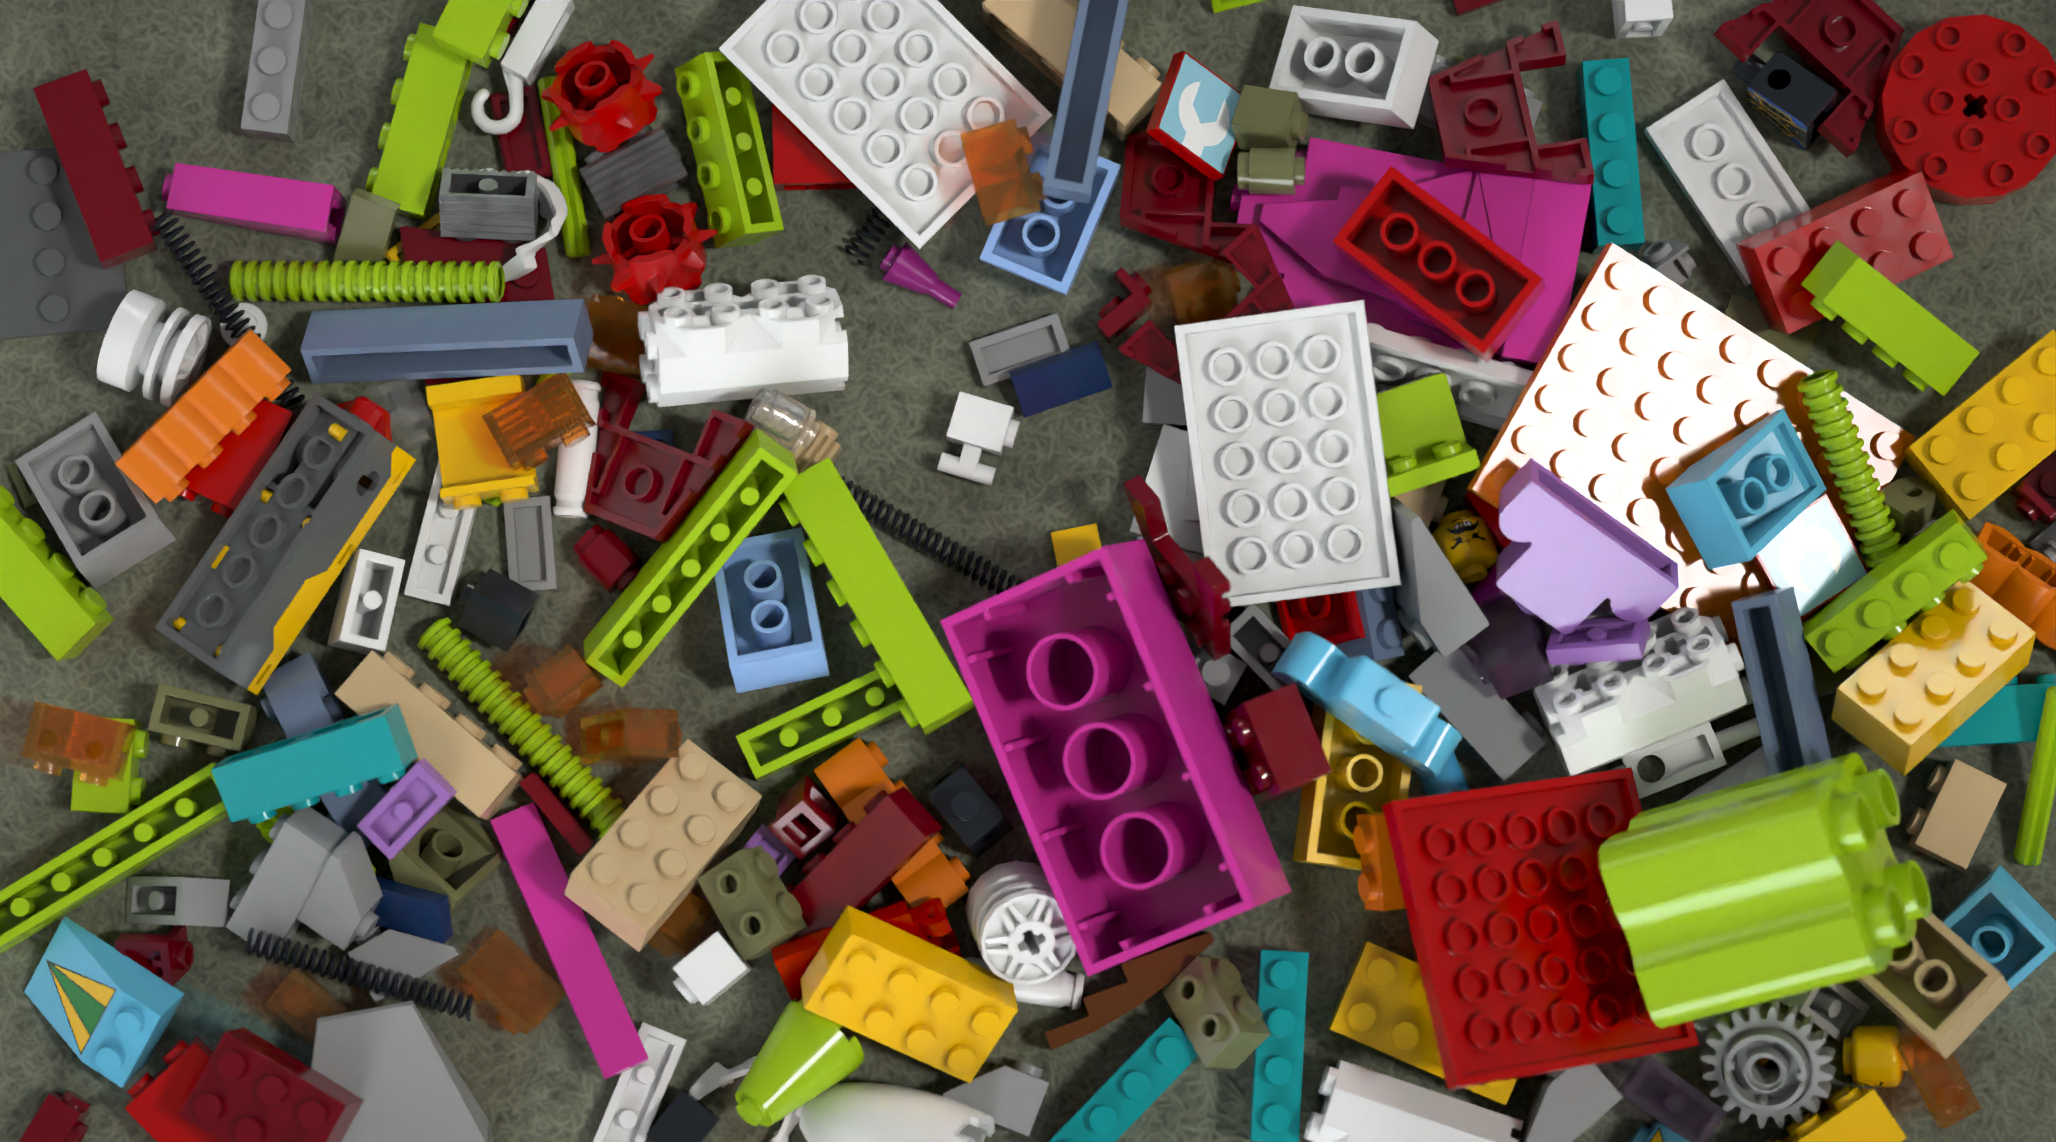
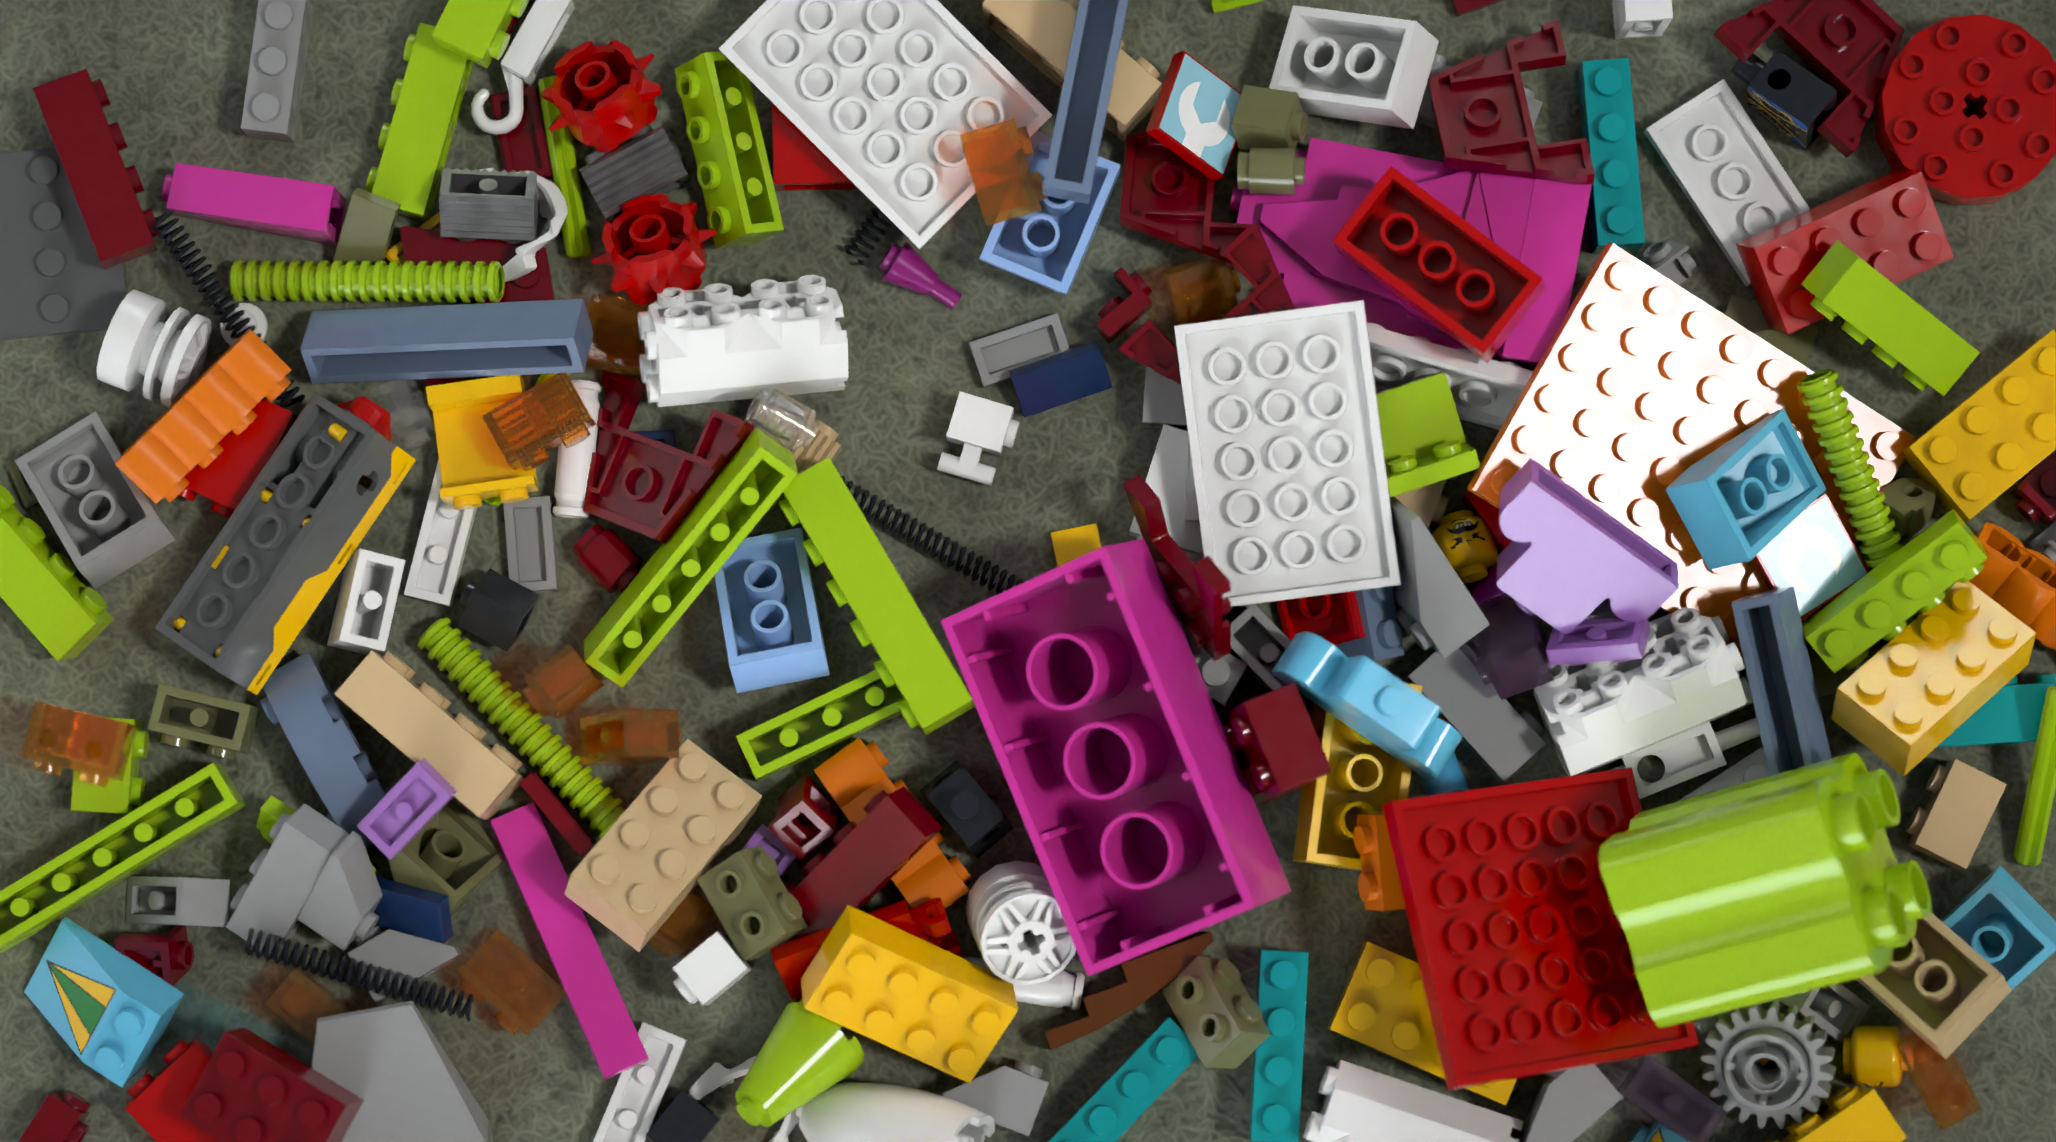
teal brick [211,703,418,824] -> none

